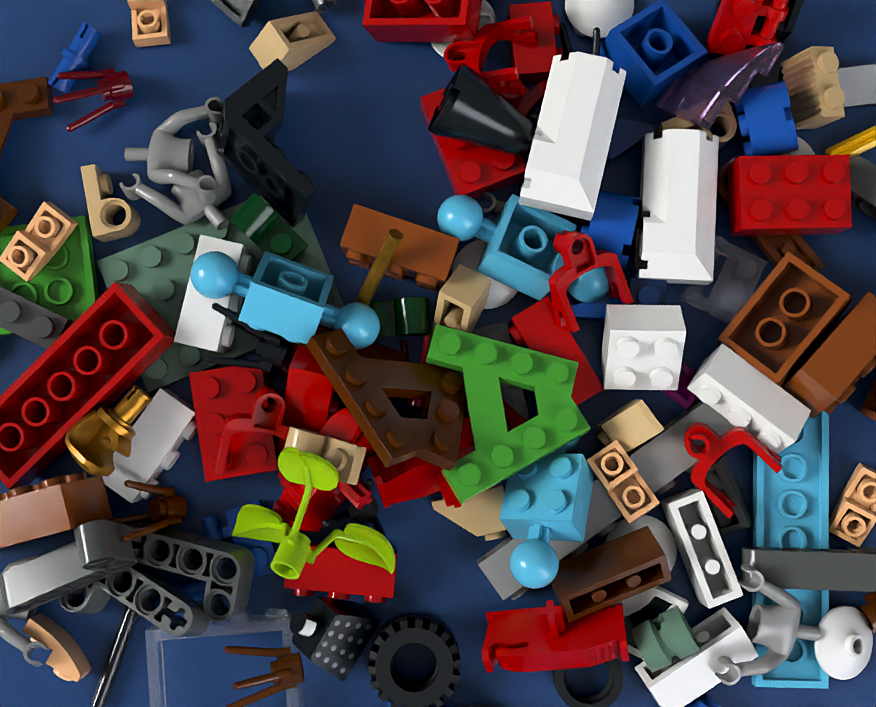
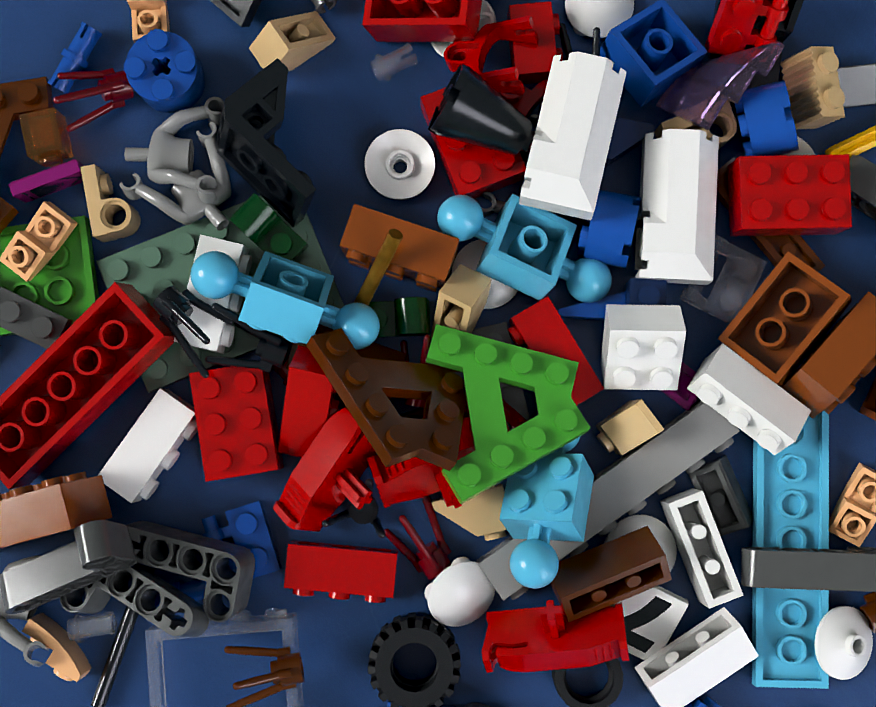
pearl gold piece [65,384,153,477] -> none
reddish brown plant [108,480,187,542] -> none
red piece [213,386,294,488] -> none
lime plant [232,447,396,580] -> none
tan plate [284,426,367,485] -> none
black torso [289,597,381,681] -> none
red piece [549,230,634,333] -> none
light nougat slope [586,440,660,525] -> none
sand green wheel [631,606,700,672] -> none
red piece [684,422,782,518] -> none
light grey piece [715,564,821,686] -> none
none -> magenta tile [8,159,84,203]
none -> clear orange brick [19,107,74,167]
none -> clear pin [67,610,117,643]
none -> blue brick [124,29,205,113]
none -> black plant [153,285,234,378]
none -> white dish [364,129,435,200]
none -> clear pin [370,43,418,81]
none -> dark red plant [384,495,452,580]
none -> white dish [424,557,495,627]

